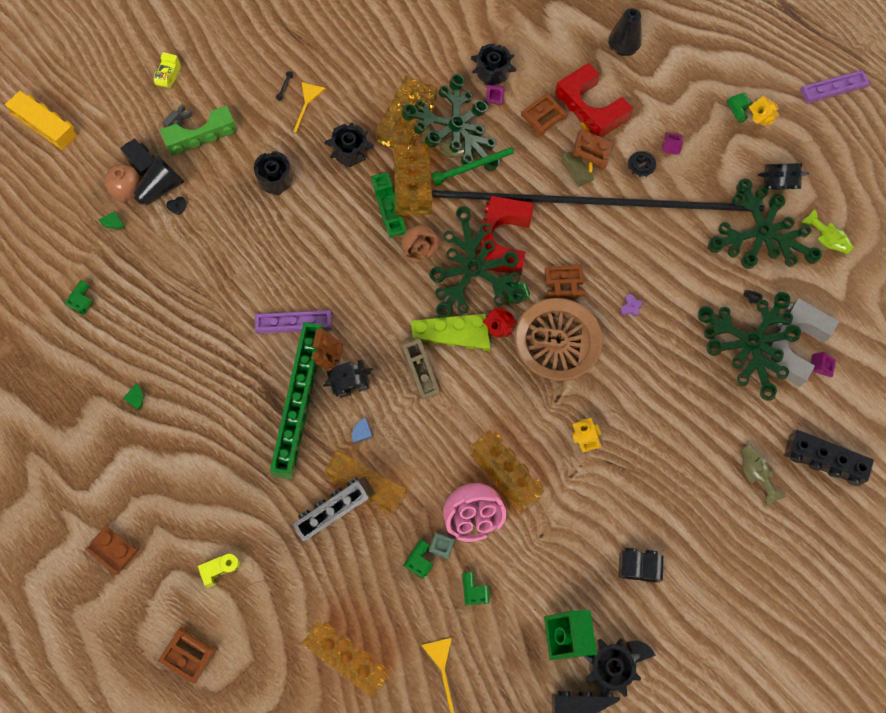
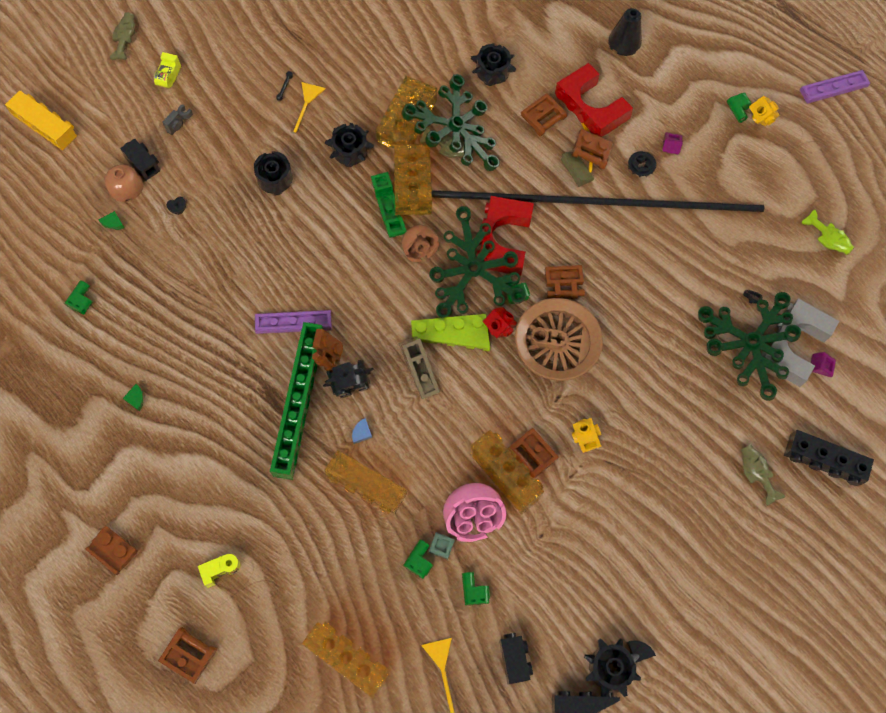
black cone [133,155,185,205] -> none
bright green arch [160,105,237,156] -> none
brick [292,476,376,542] -> none
green piece [431,147,514,187] -> none
magenta slope [486,85,504,105] -> none
green brick [544,610,597,660] -> none
black brick [618,548,664,583] -> none
medium lavender piece [620,294,642,317] -> none
dark green plant [708,179,822,269] -> none
black brick [758,163,809,190] -> none
none -> olive animal [110,12,135,60]
none -> black brick [499,633,533,685]
none -> dark orange plate [506,428,559,481]

